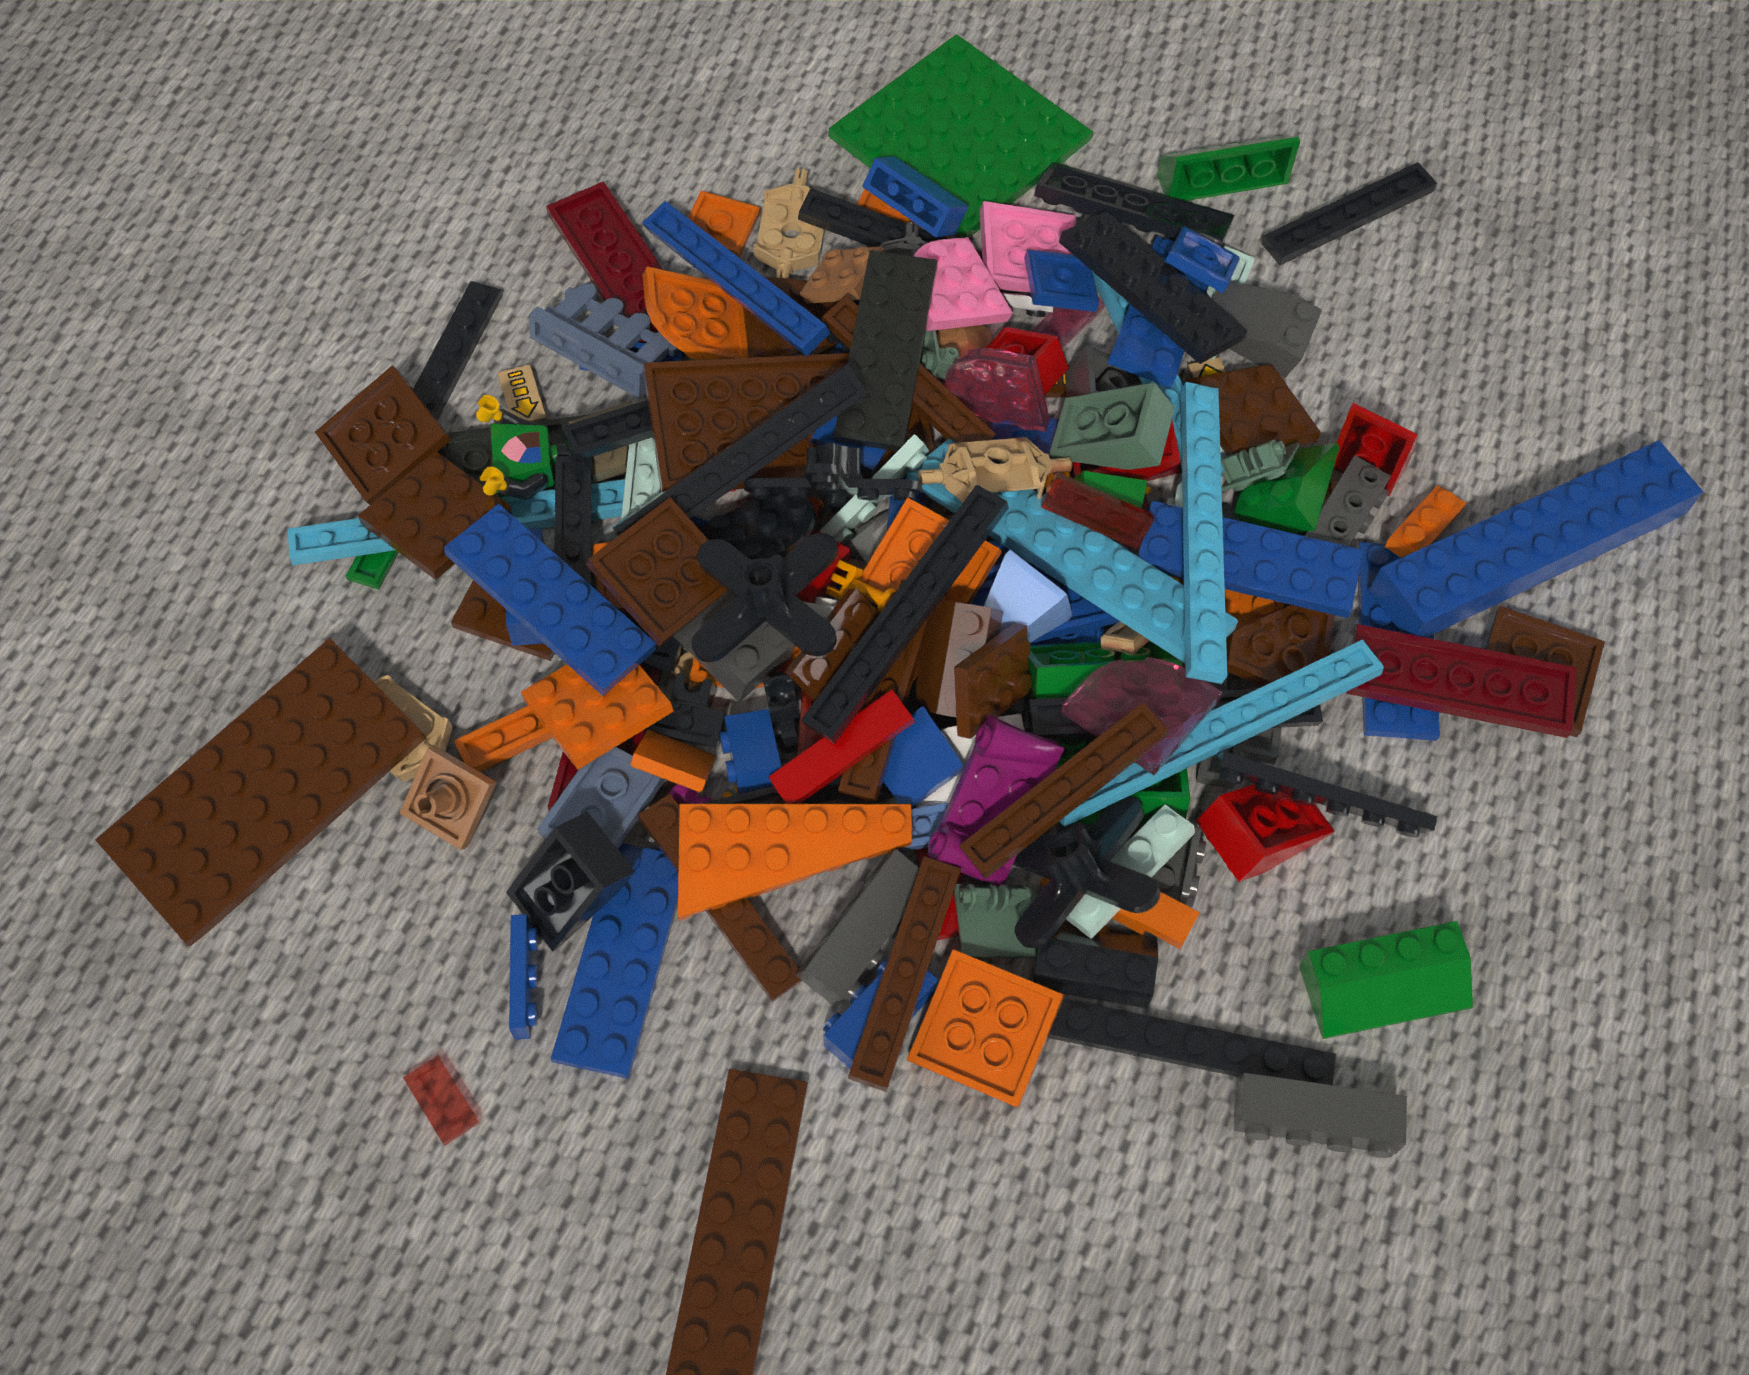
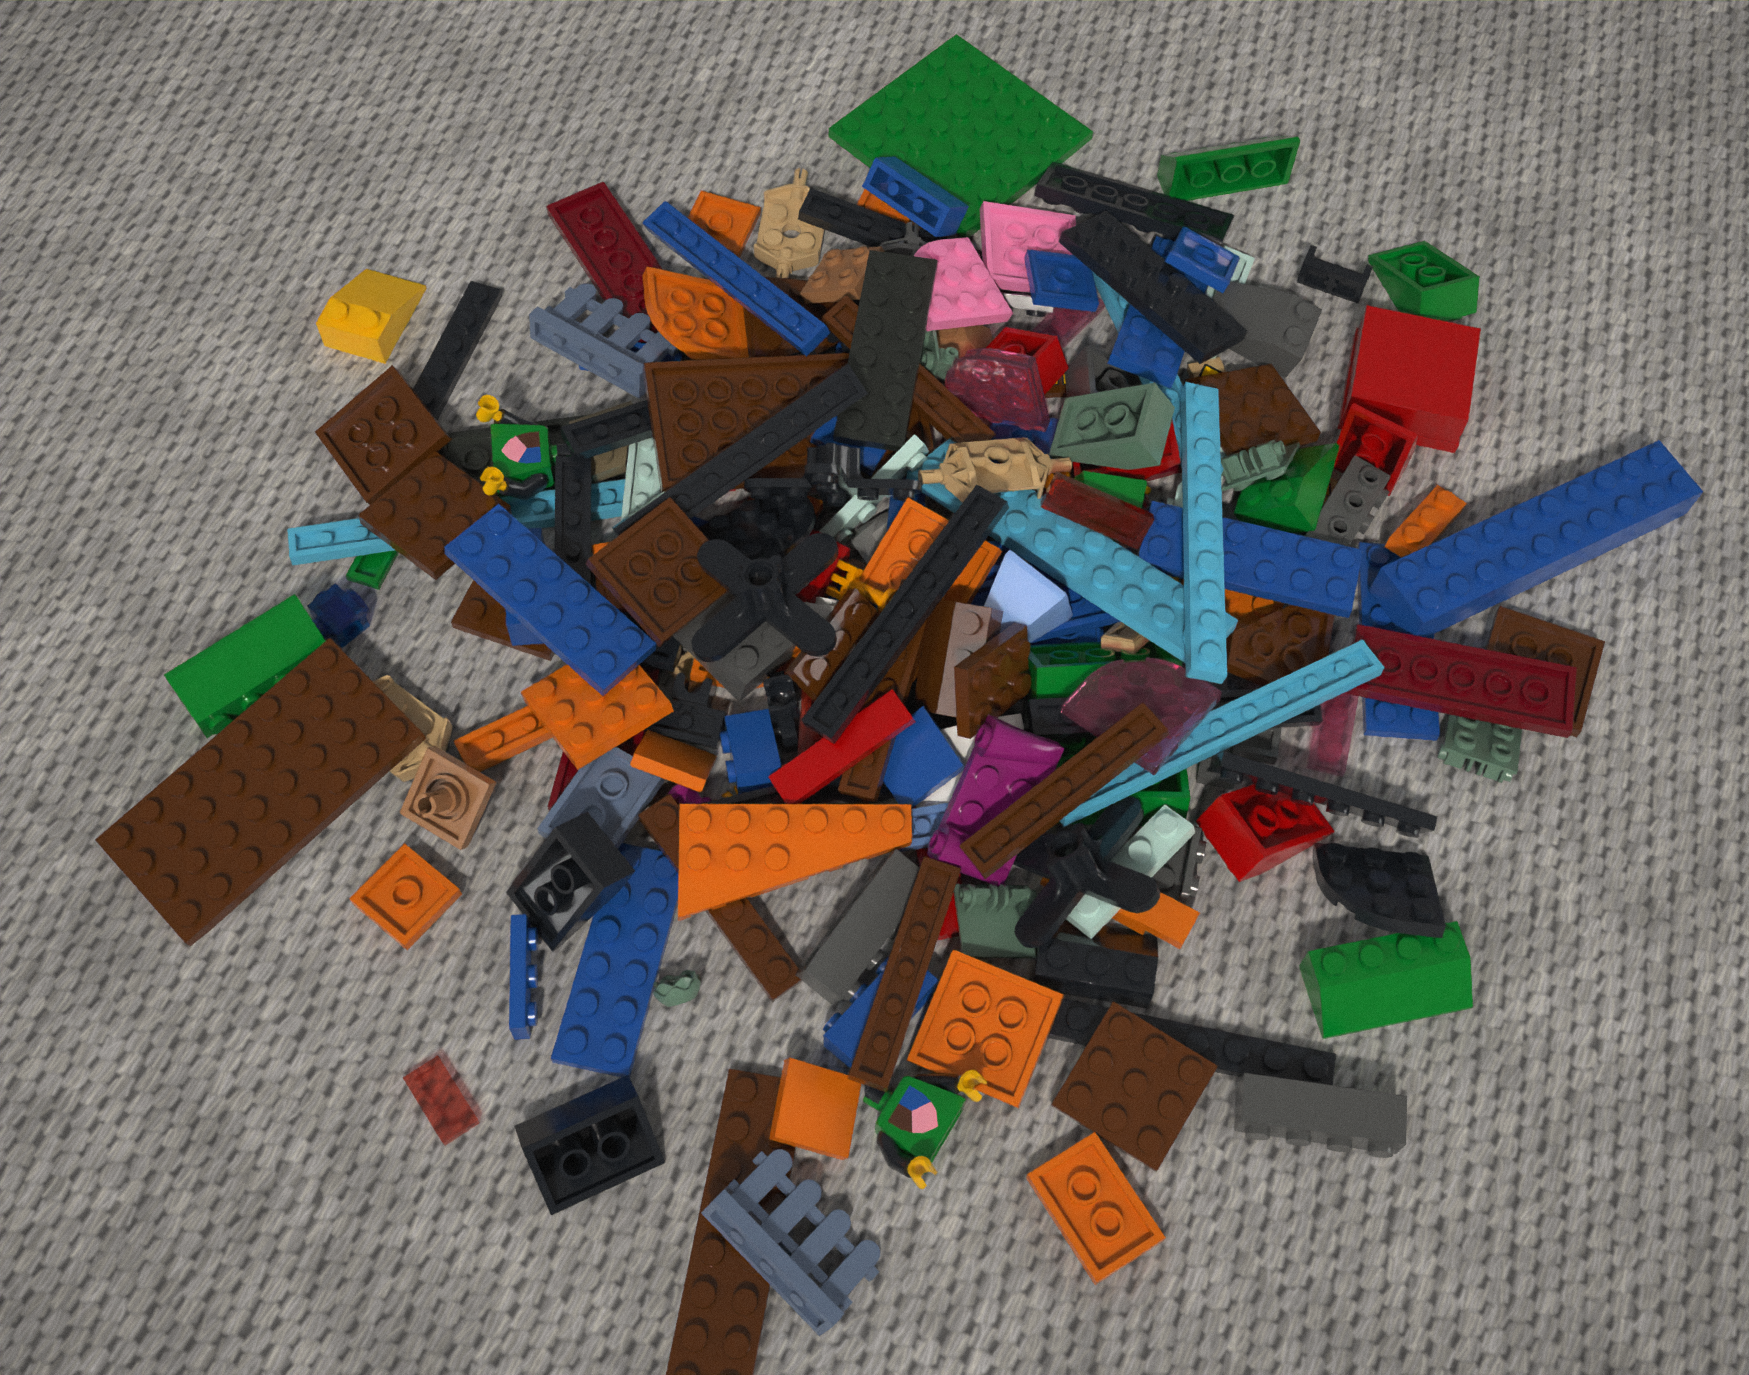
tan tile [497,364,547,422] -> none
black plate [1261,162,1437,265] -> none
none -> green slope [164,594,325,738]
none -> clear blue brick [307,583,370,648]
none -> yellow slope [316,269,427,364]
none -> orange plate [349,843,462,950]
none -> black slope [515,1075,665,1215]
none -> sand green plate [653,970,701,1007]
none -> sand blue fence [701,1149,880,1337]
none -> orange tile [769,1057,861,1160]
none -> torso [863,1070,987,1189]
none -> orange plate [1026,1132,1166,1285]
none -> reddish brown plate [1051,1001,1218,1172]
none -> black hinge [1297,245,1373,304]
none -> clear pink plate [1306,692,1359,777]
none -> black plate [1312,843,1446,938]
none -> red container [1337,305,1481,453]
none -> green slope [1368,240,1480,321]
none -> sand green hinge [1437,714,1522,783]

